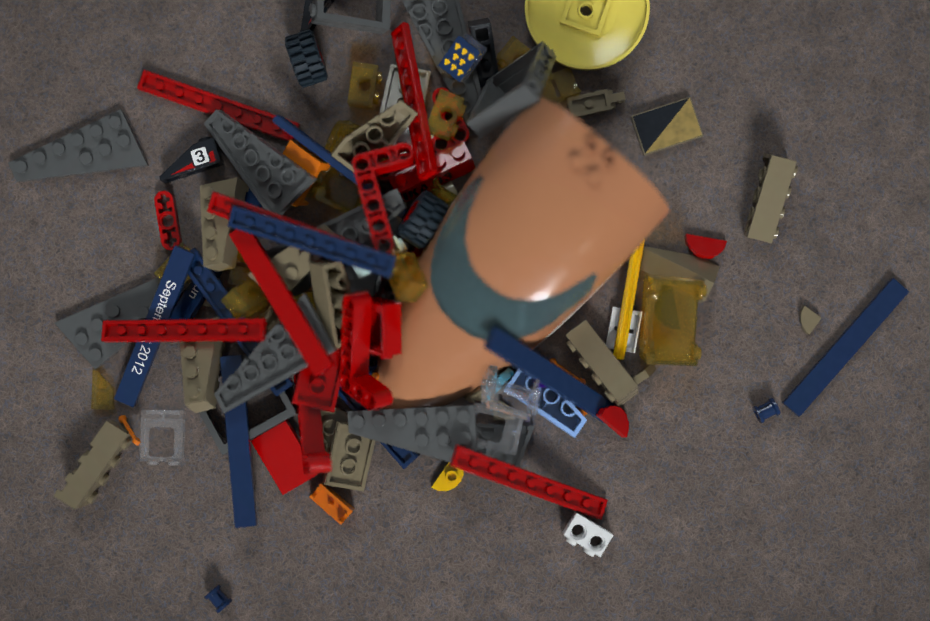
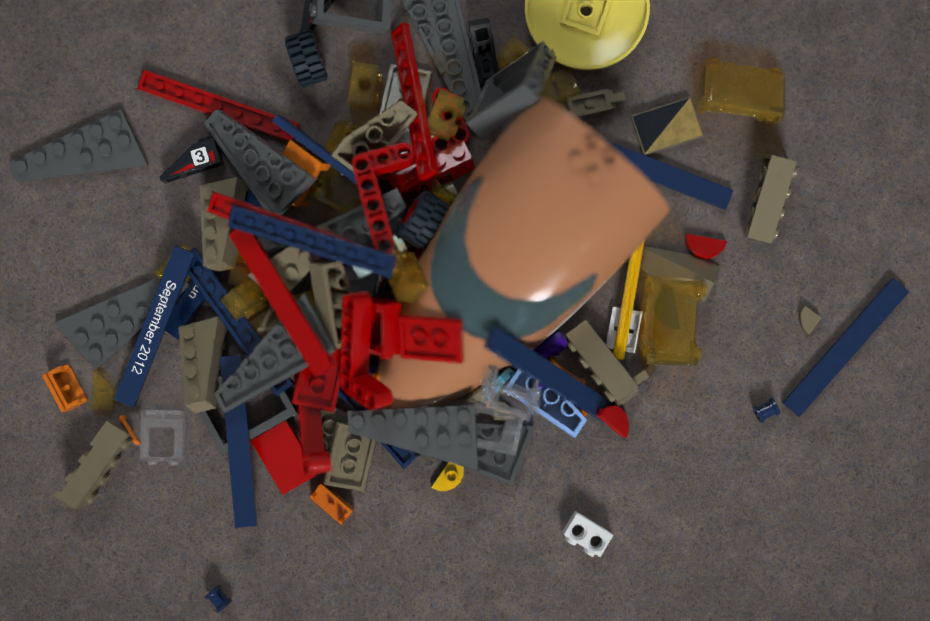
red tile [101,318,267,343] -> none
red beam [154,191,182,251] -> none
piece [438,33,487,82] -> none
red tile [449,445,608,520] -> none
none -> orange hinge [42,364,89,412]
none -> red tile [398,314,464,364]
none -> dark purple plate [533,331,567,358]
none -> dark blue tile [601,138,733,210]
none -> clear yellow windscreen [694,58,786,126]

